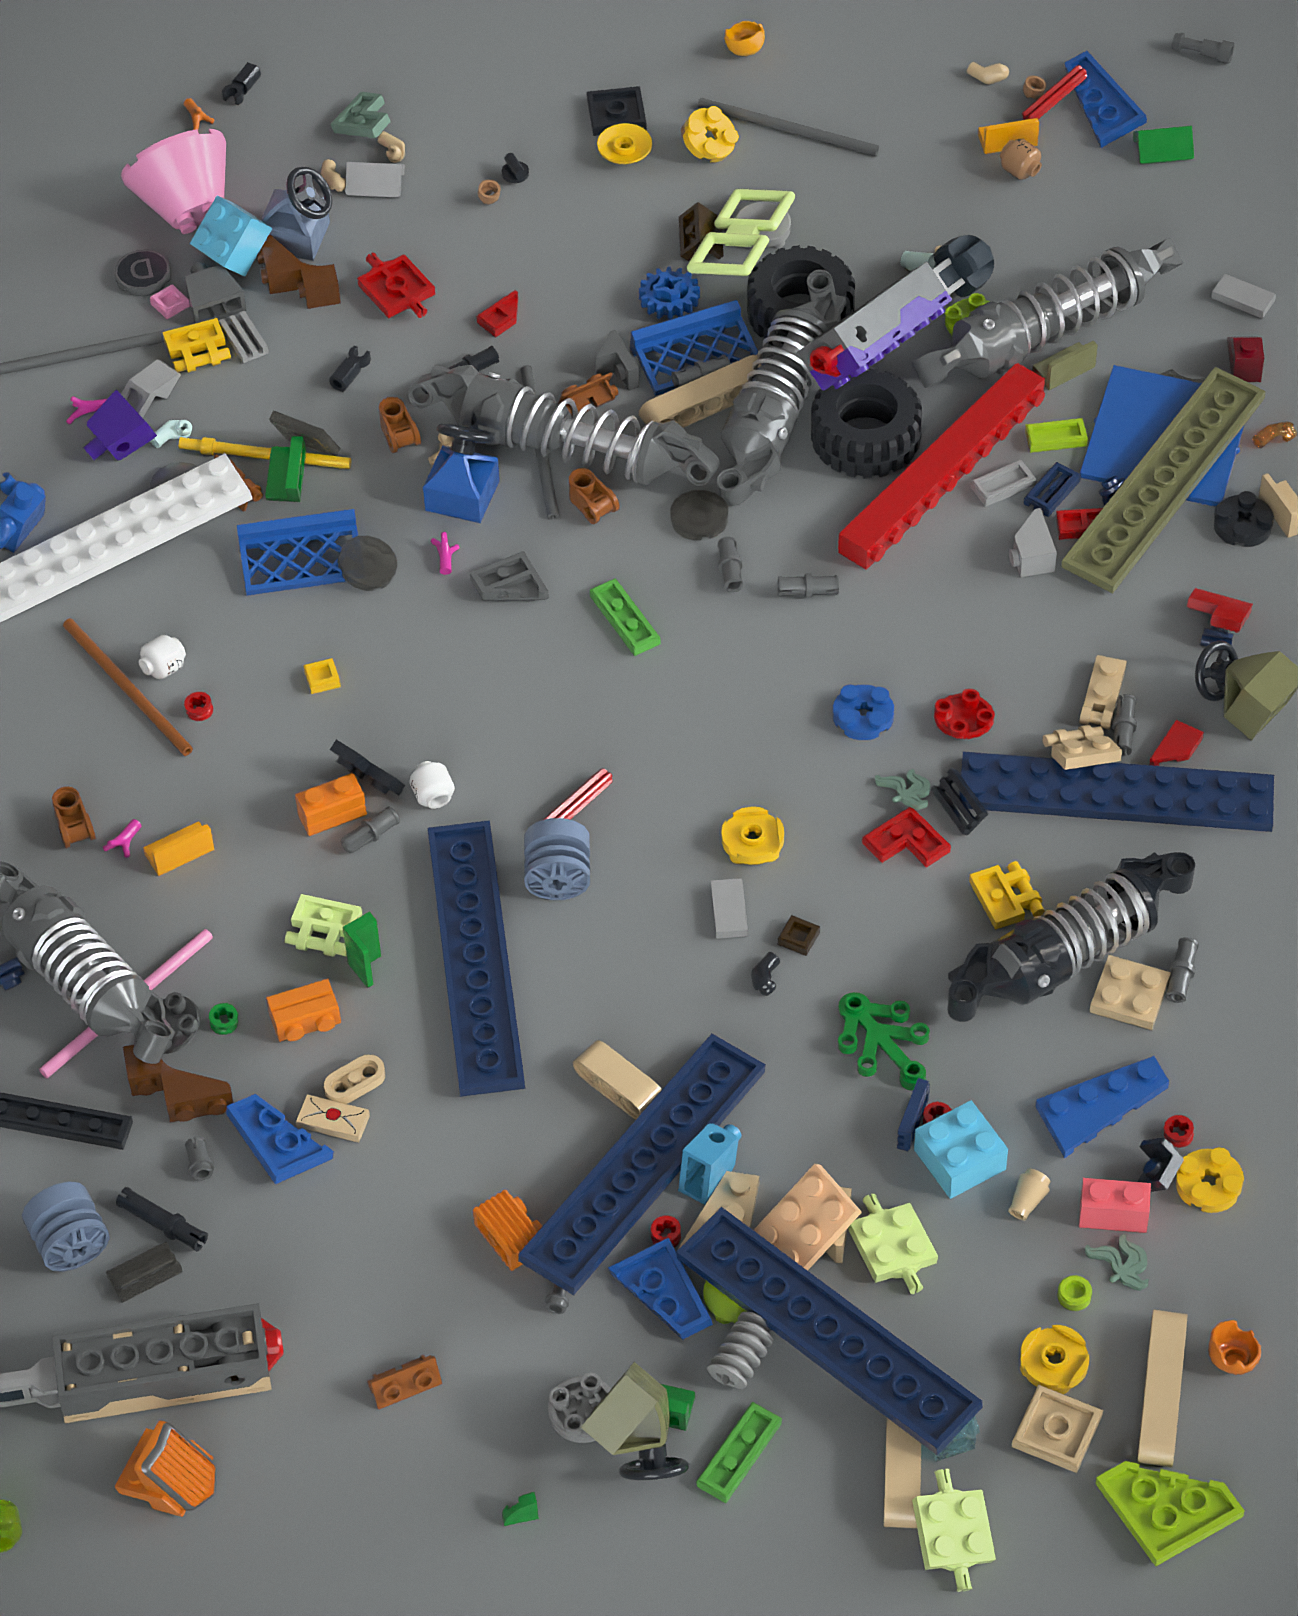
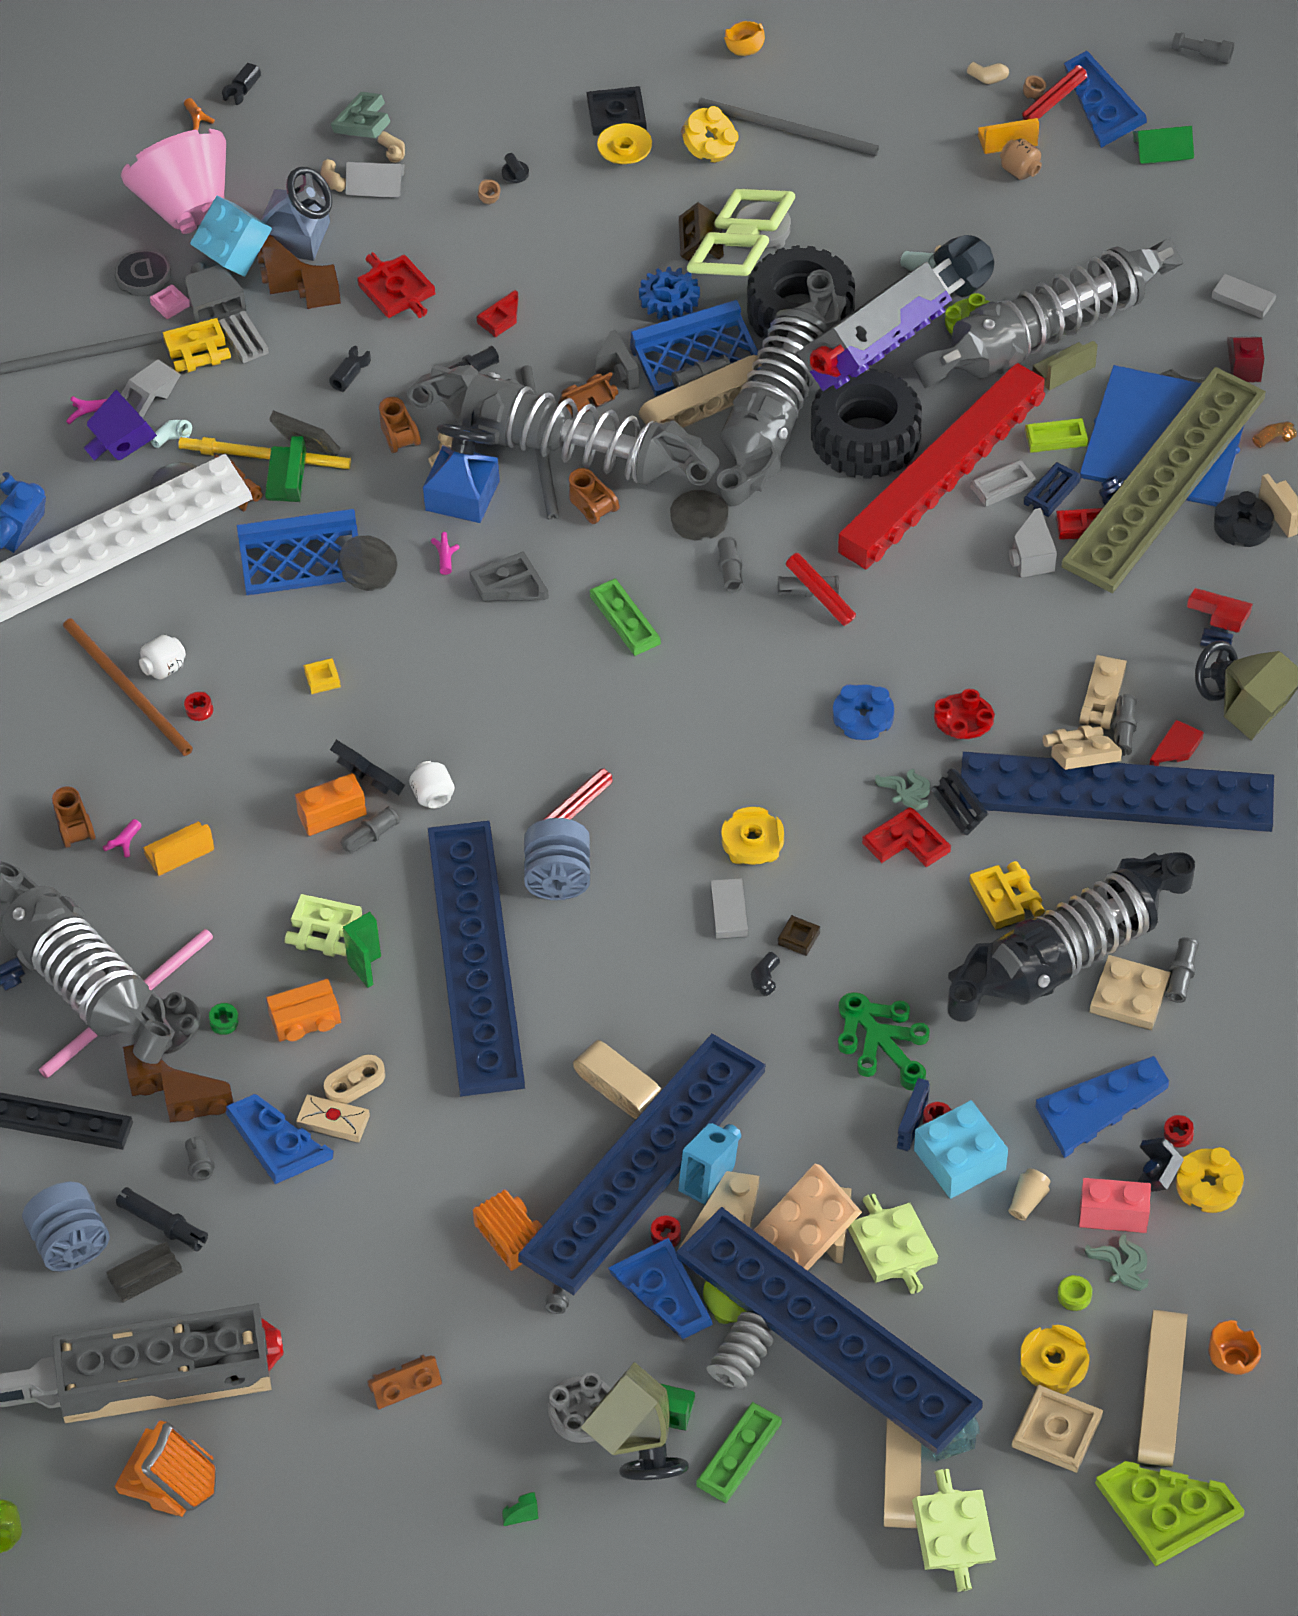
none -> red axle [785,552,856,626]

